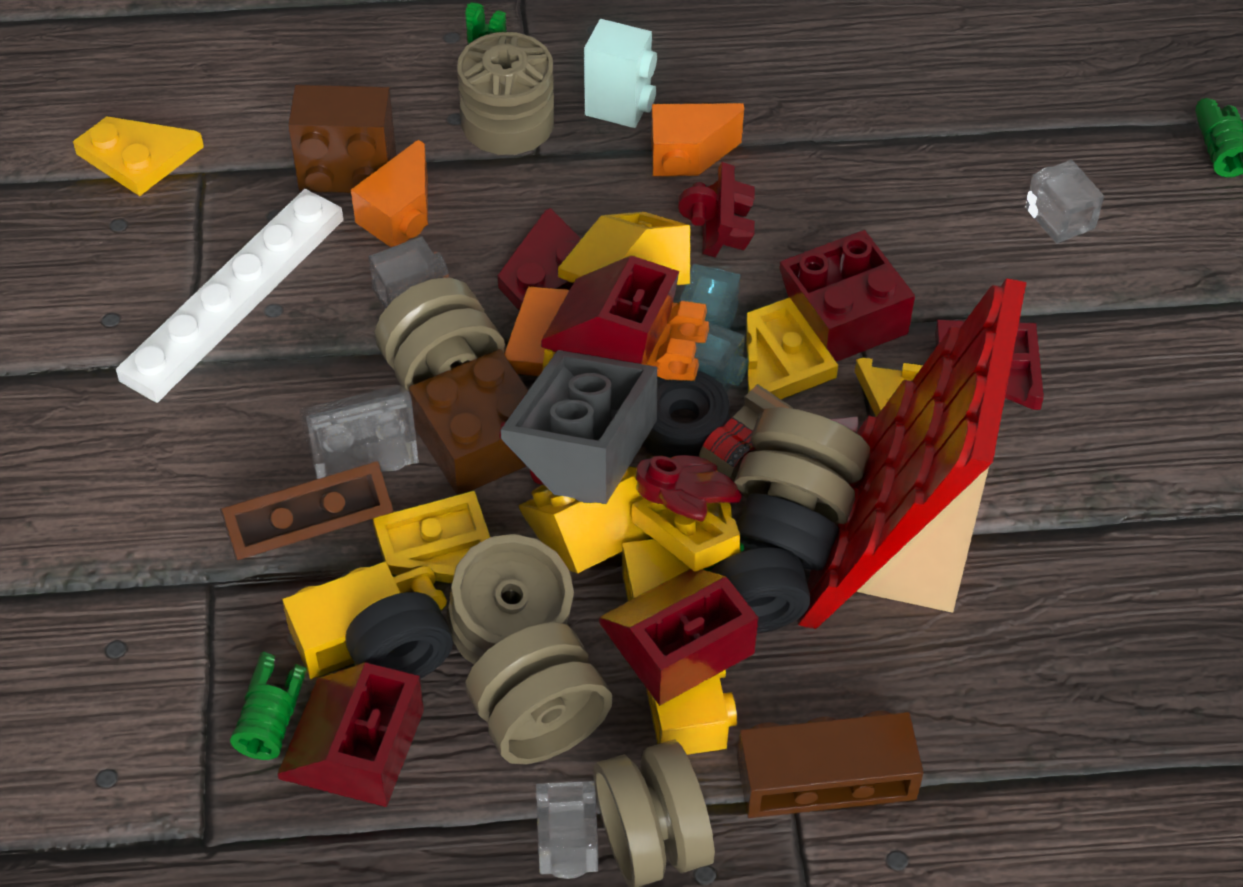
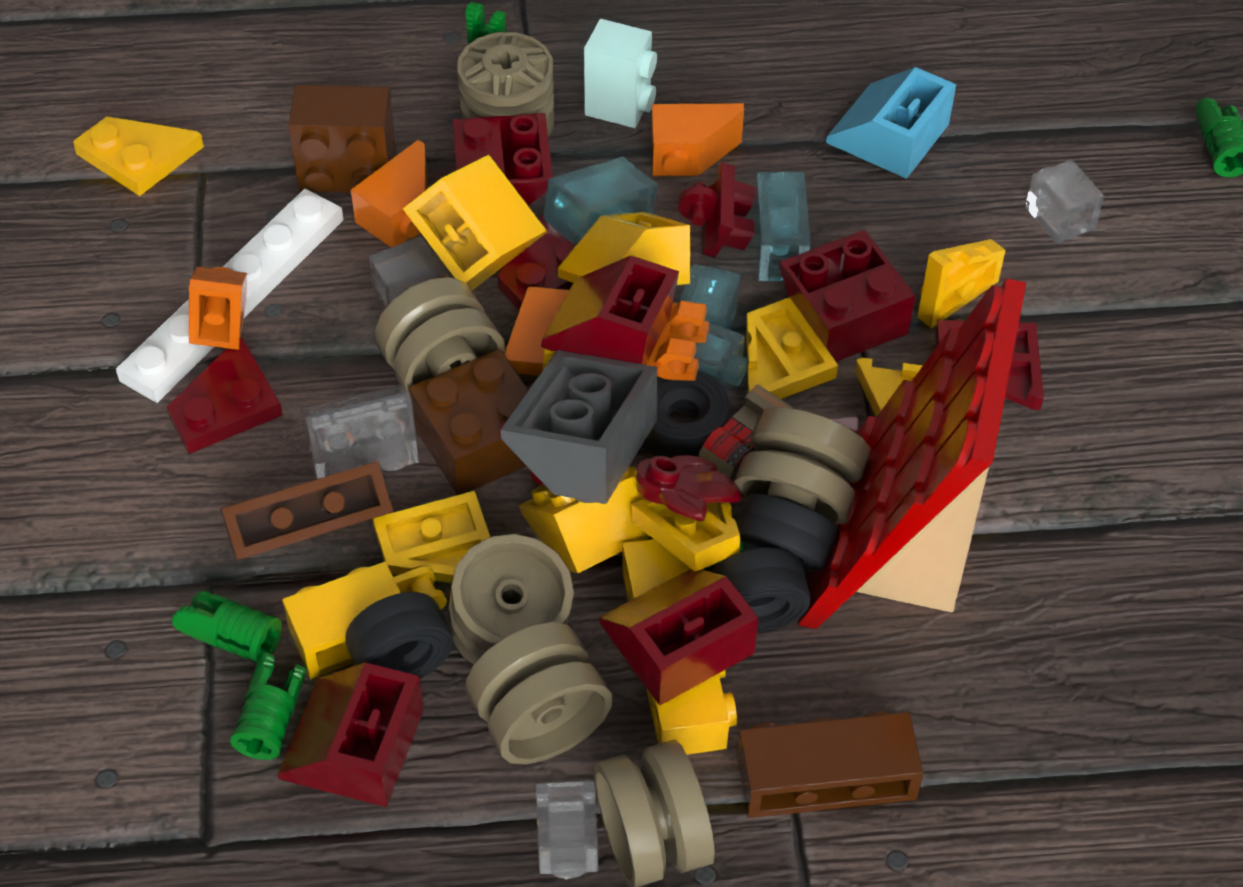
none -> dark red wing [166,338,283,454]
none -> green hinge [171,590,282,663]
none -> orange slope [189,266,247,350]
none -> yellow slope [403,155,548,291]
none -> dark red slope [453,113,554,206]
none -> clear light blue brick [543,157,658,246]
none -> clear light blue brick [754,172,810,281]
none -> medium azure slope [826,67,956,179]
none -> yellow wing [917,239,1006,328]

